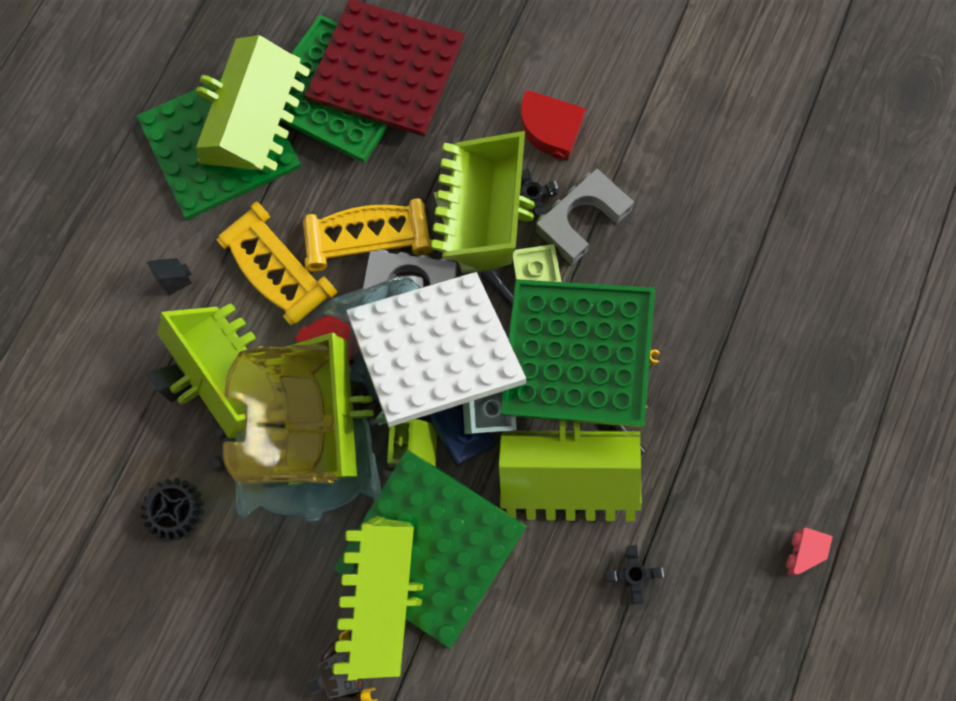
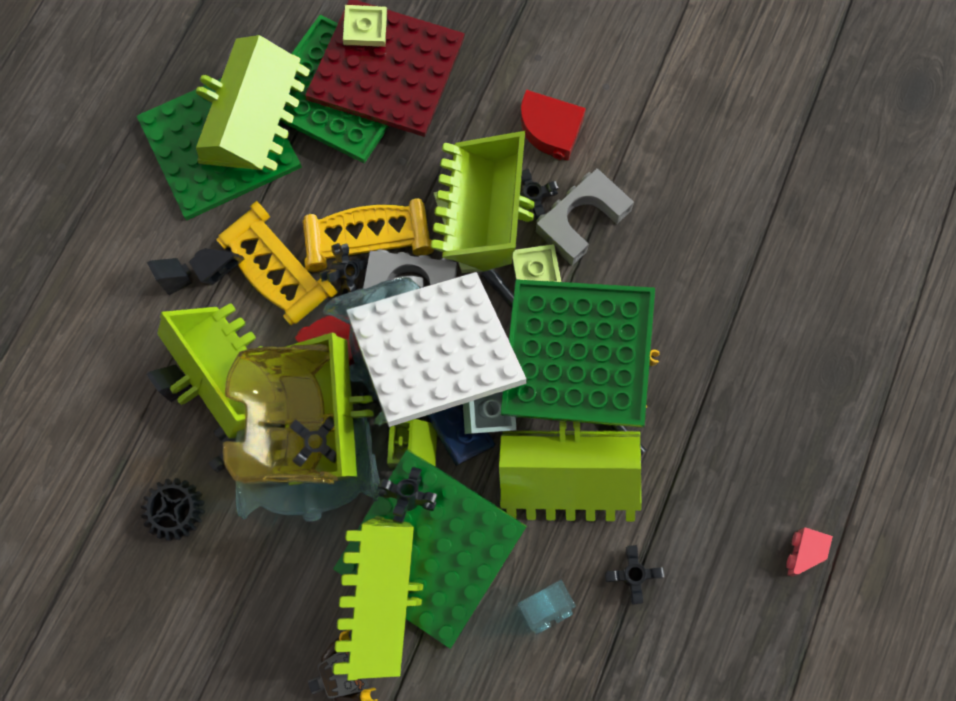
none -> black slope [189,248,244,285]
none -> black pin [289,416,337,467]
none -> black pin [319,243,368,297]
none -> yellowish green plate [343,5,387,46]
none -> black pin [378,467,437,524]
none -> clear light blue brick [516,580,576,635]

